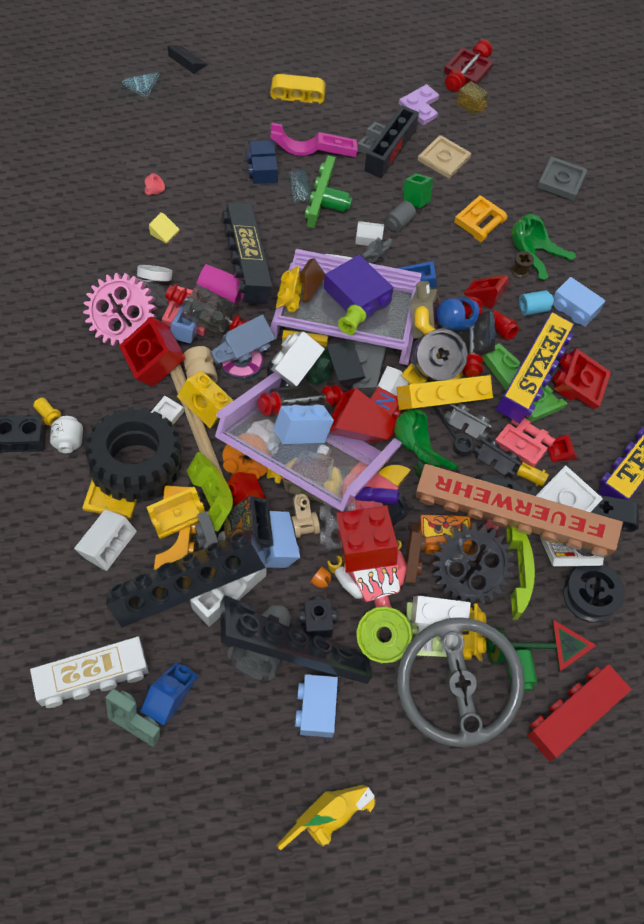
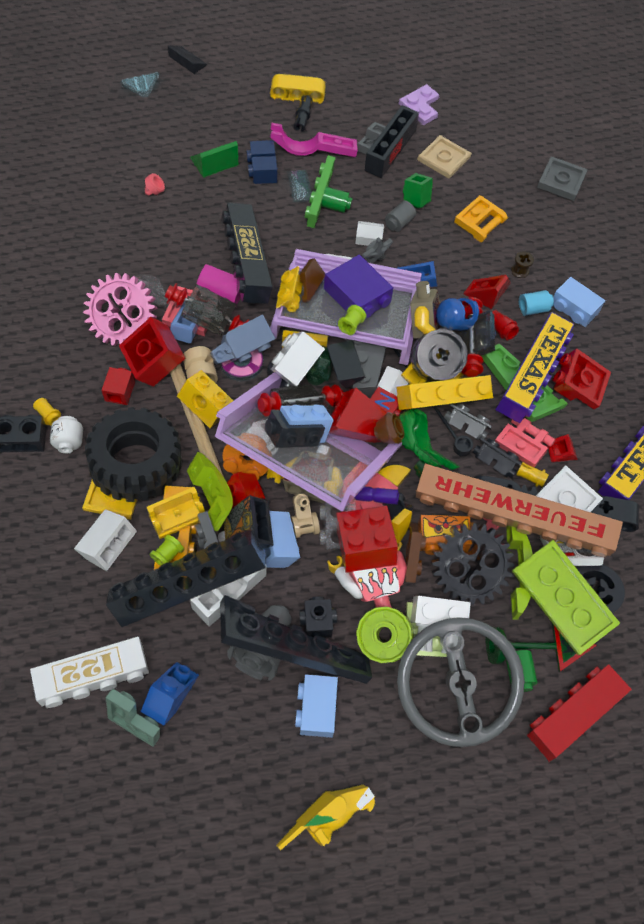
white piece [137,265,173,281] -> none
light yellow slope [149,212,180,244] -> none
white plate [151,396,184,426] -> none
orange hinge [310,566,332,588] -> none
plate [443,39,494,92] -> none
clear yellow brick [457,81,489,115] -> none
yellow hinge [462,603,487,661] -> none
green hair [512,214,576,280] -> none
none -> red brick [101,367,135,405]
none -> lime bush [150,534,185,566]
none -> green slope [190,141,239,178]
none -> black bracket [265,410,325,448]
none -> black pin [293,95,313,132]
none -> reddish brown cone [374,412,404,444]
none -> yellow tile [391,509,412,544]
none -> lime tile [512,540,620,655]

